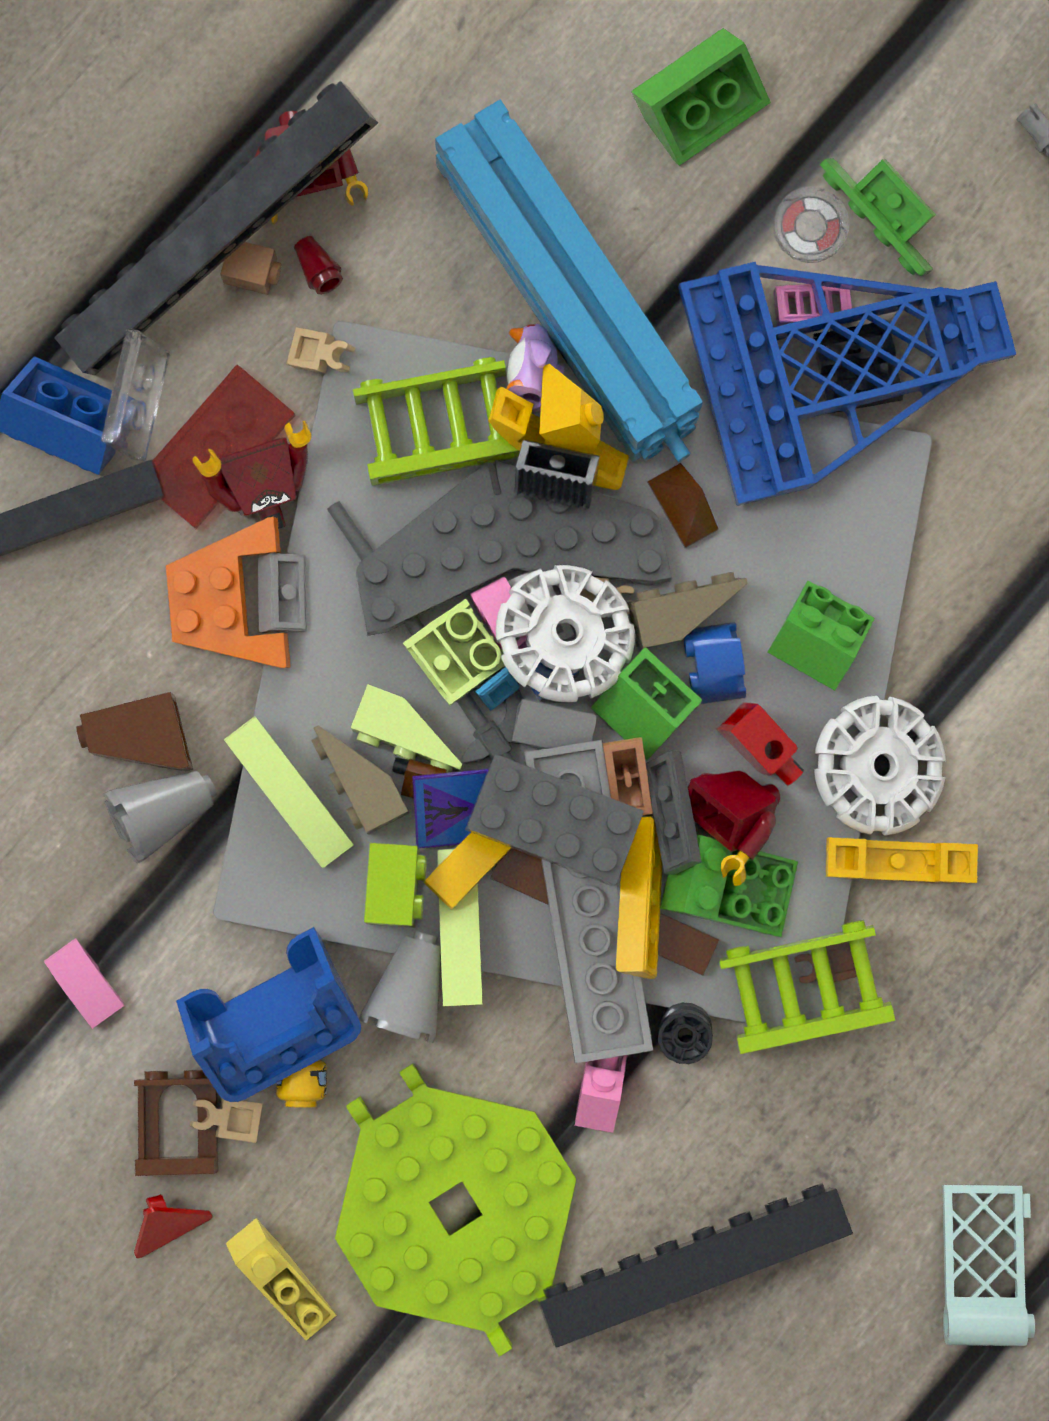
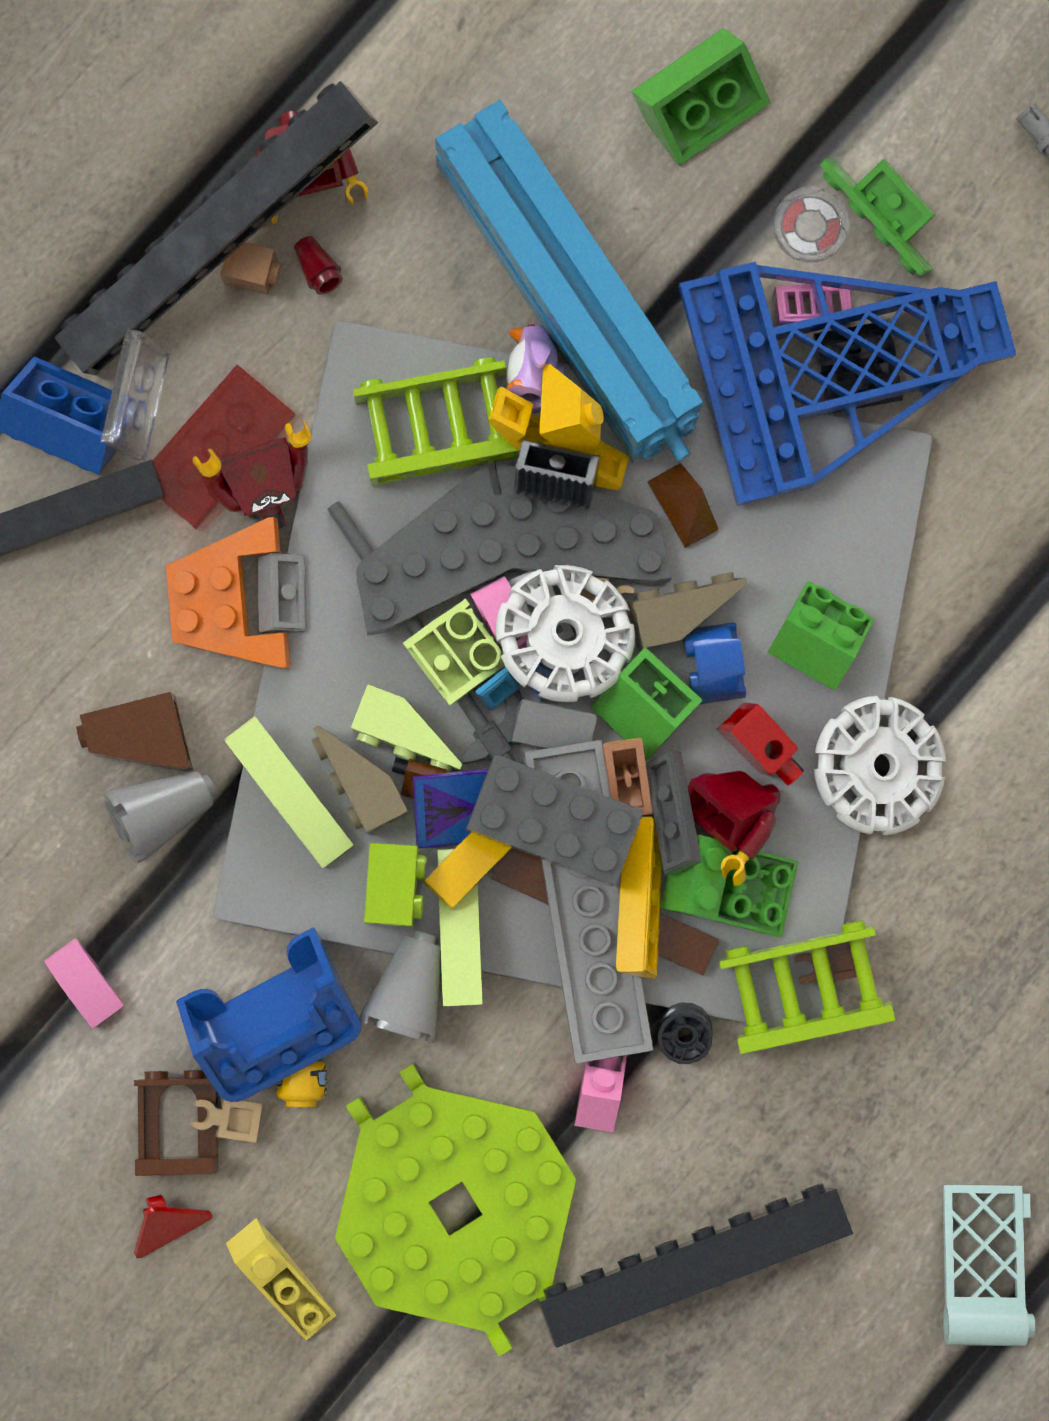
tan plate [286,327,355,374] -> none
yellow slope [826,837,978,883] -> none

